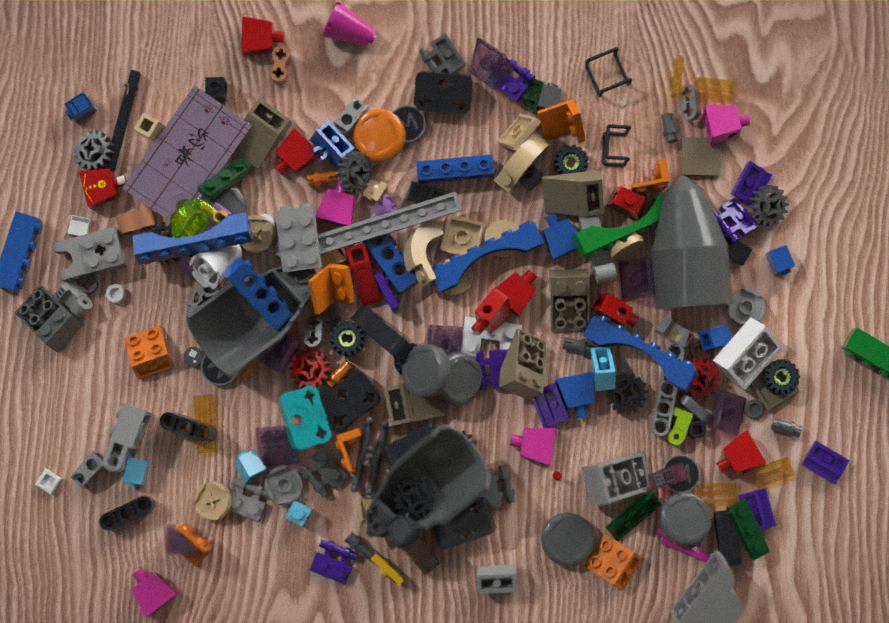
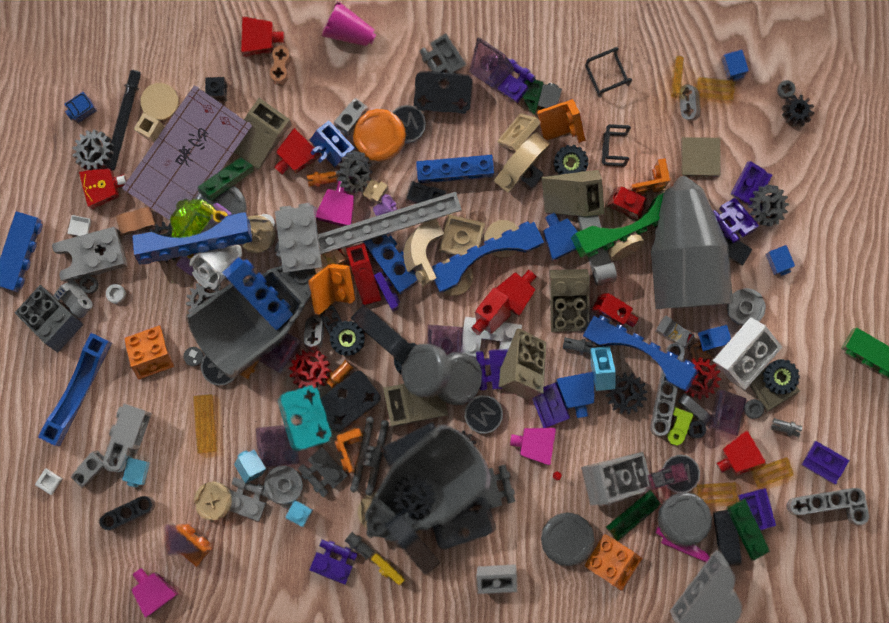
black beam [159,412,217,442] -> none
slope [619,256,655,300] -> none
dark grey pin [661,113,678,144] -> none
dark pink torso [702,105,750,146] -> none
none -> blue arch [38,333,112,446]
none -> tan tile [141,83,179,121]
none -> black tile [465,395,503,434]
none -> blue brick [721,50,749,81]
none -> dark grey bush [777,80,796,99]
none -> black gear [781,95,814,127]
none -> light grey beam [787,488,869,525]

